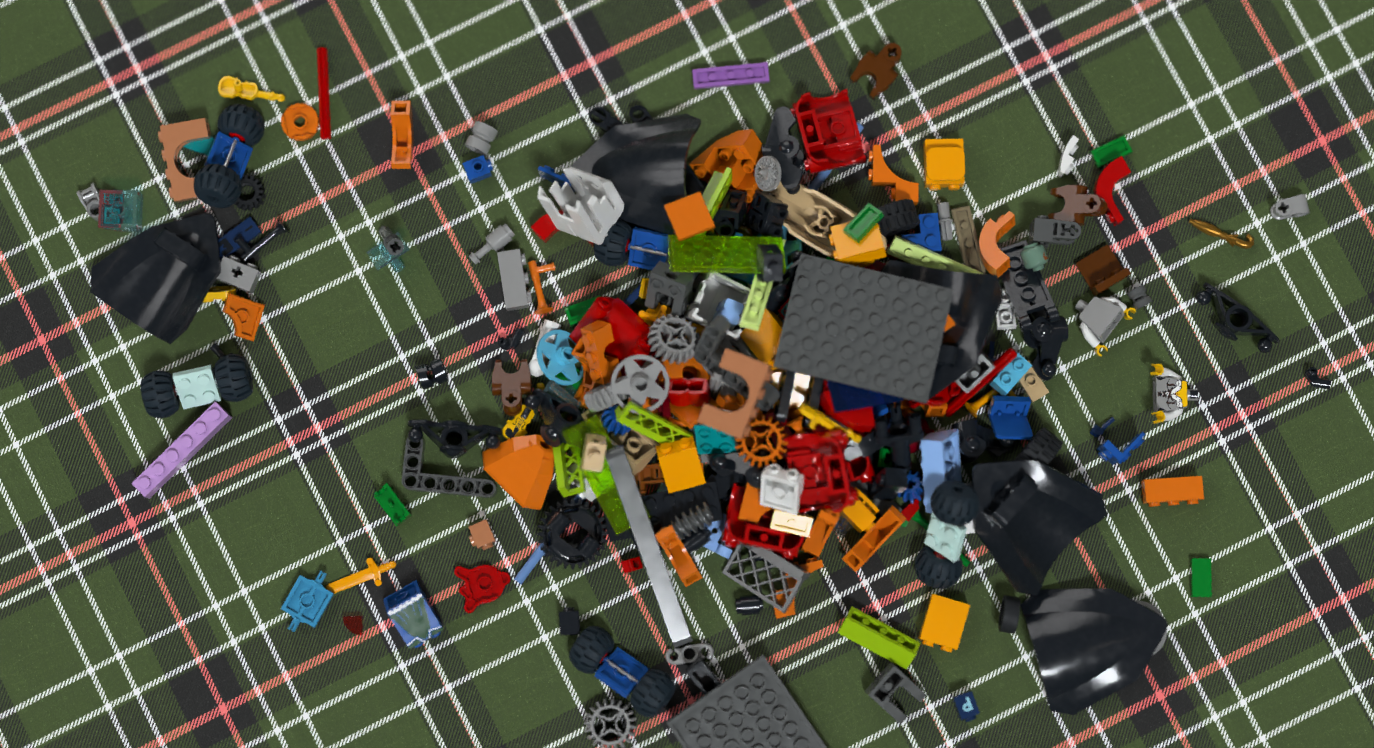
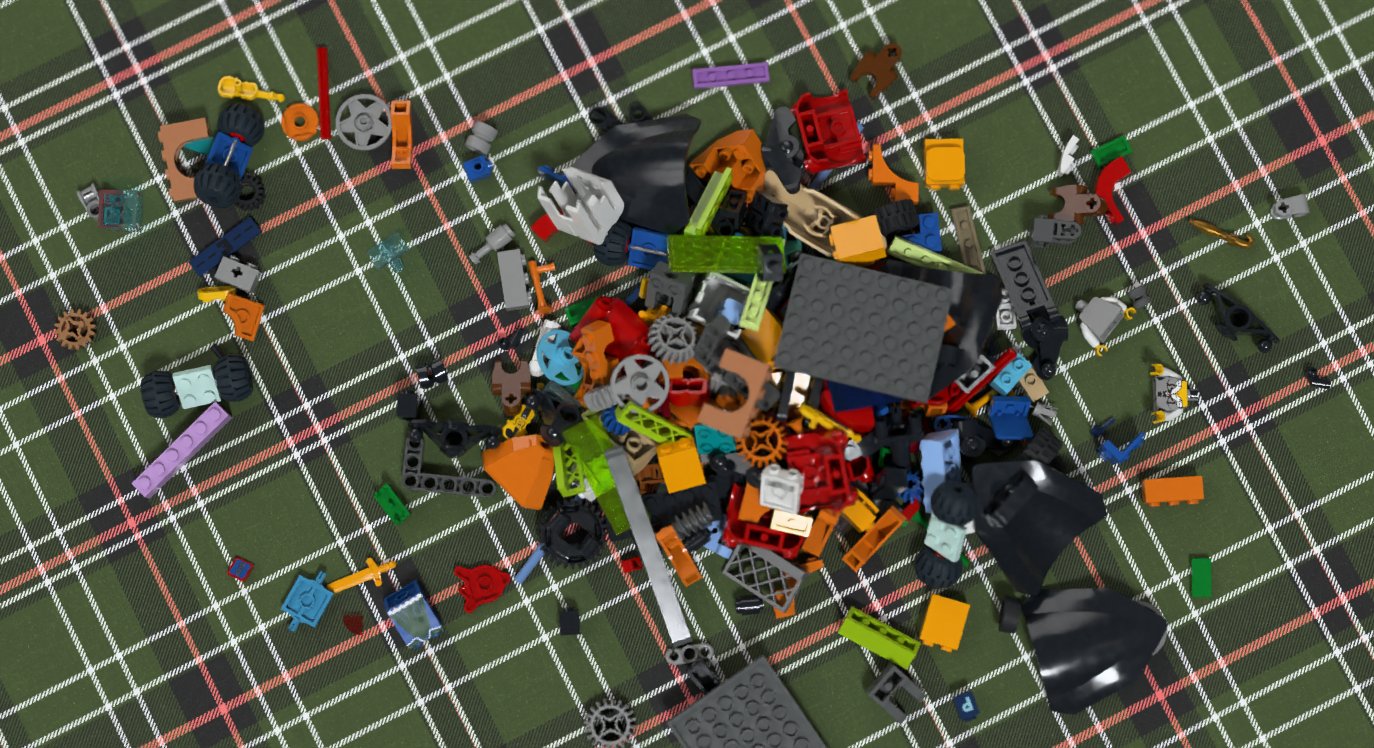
black windscreen [90,213,221,344] -> none
black piece [234,218,290,262] -> none
dark grey pin [379,226,404,255] -> none
nougat brick [469,519,497,551] -> none
black plate [569,626,676,718] -> none
tan torso [580,433,607,473] -> none
orange tile [664,192,715,242] -> none
light grey wheel [754,156,782,191] -> none
green tile [843,203,884,243] -> none
light grey axle [937,202,953,241] -> none
orange arch [979,211,1015,278] -> none
sand green head [1020,242,1048,272] -> none
reddish brown bracket [1075,245,1131,296] -> none
none -> medium nougat gear [54,309,97,351]
none -> slope [227,557,254,583]
none -> light grey wheel [336,94,392,151]
none -> black brick [396,390,422,421]
none -> blue panel [932,415,970,432]
none -> light grey piece [1030,402,1059,426]

